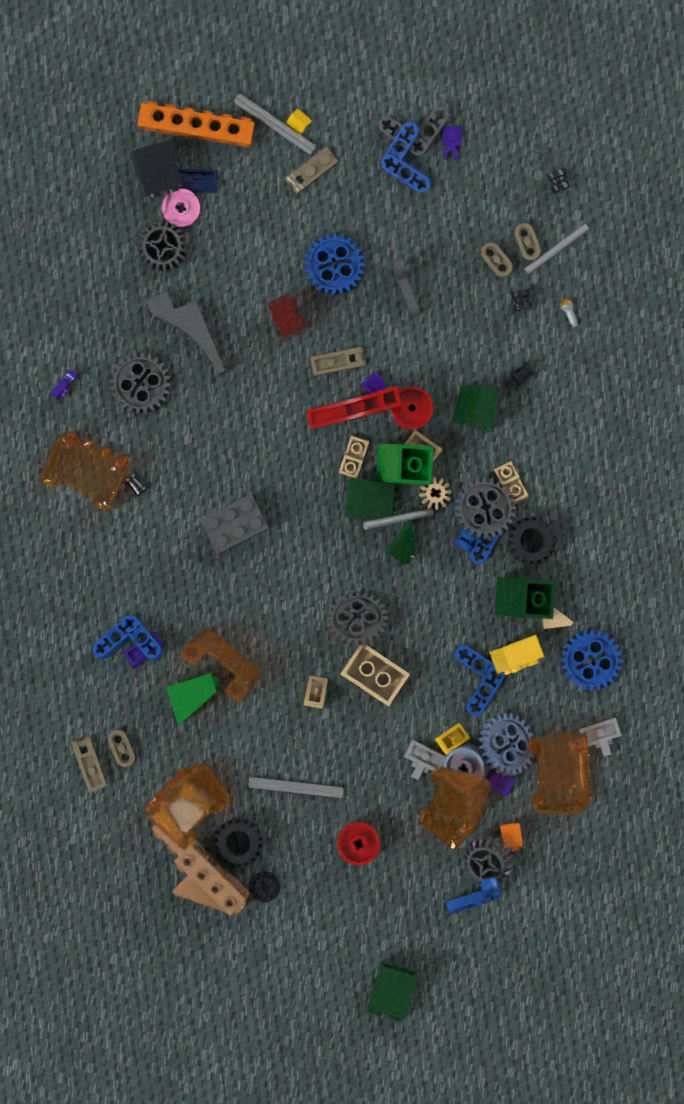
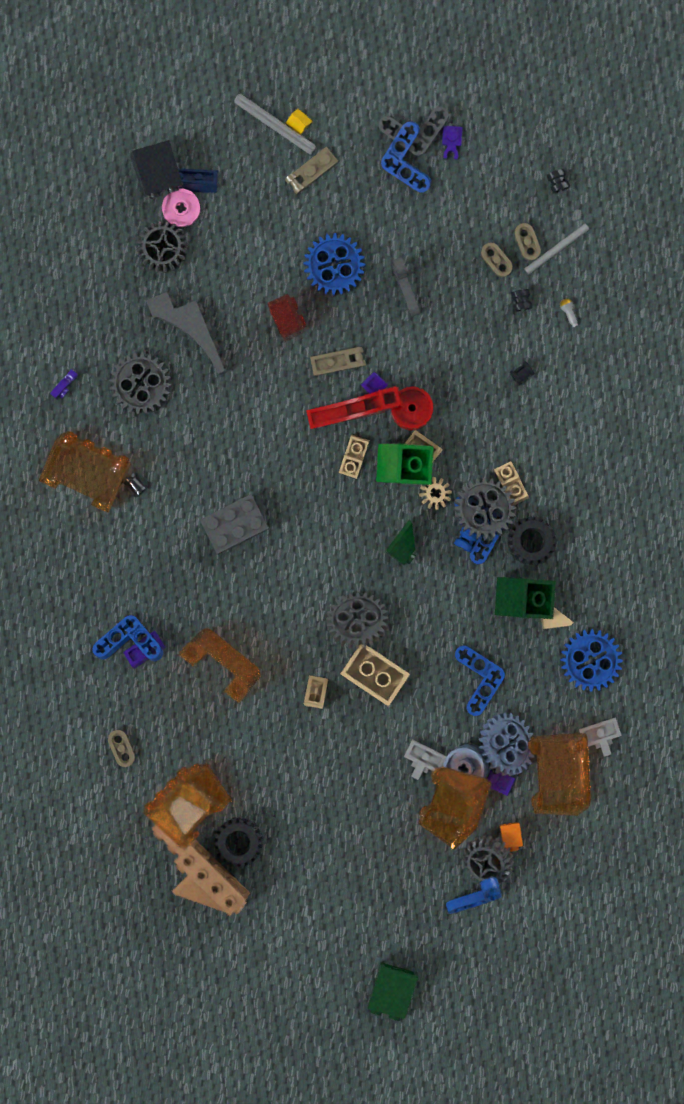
dark tan plate [71,735,108,792] -> none
orange brick [137,101,255,148] -> none
green slope [166,673,220,724] -> none
light grey axle [249,777,344,798] -> none
black gear [250,871,280,902] -> none
red wheel [337,821,380,865] -> none
dark green slope [345,478,398,521] -> none
light grey bar [363,508,434,530] -> none
yellow slope [435,723,470,755] -> none
dark green slope [452,385,501,432] -> none
yellow brick [489,635,544,675] -> none

